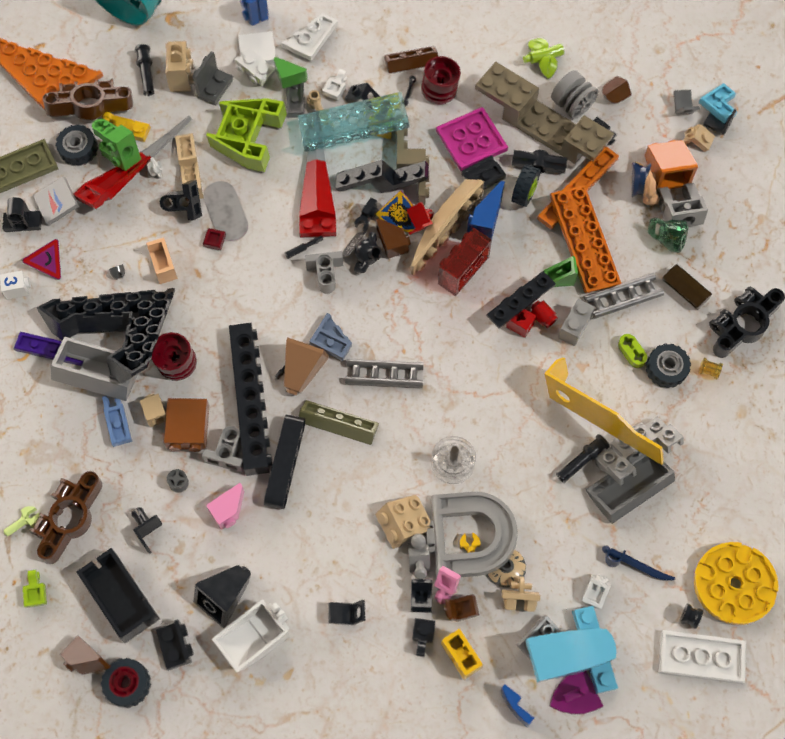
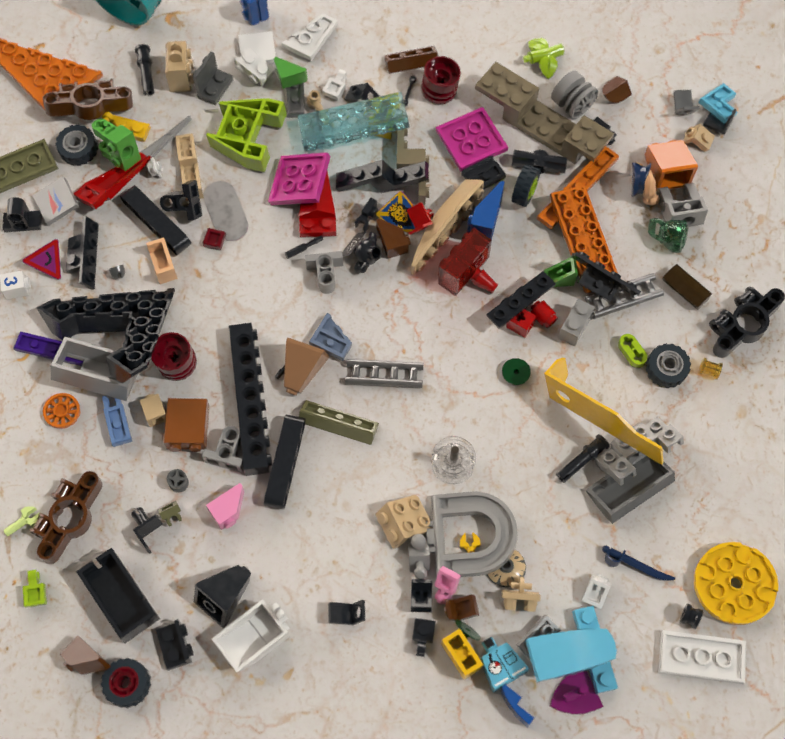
none -> orange wheel [43,393,80,429]
none -> black bracket [66,216,99,290]
none -> black beam [120,185,192,255]
none -> olive tile [158,501,182,526]
none -> dark pink plate [268,152,331,205]
none -> dark green piece [455,620,481,641]
none -> red cone [470,268,499,293]
none -> medium azure torso [480,637,529,693]
none -> dark green piece [502,358,531,385]
none -> black bracket [571,252,641,302]

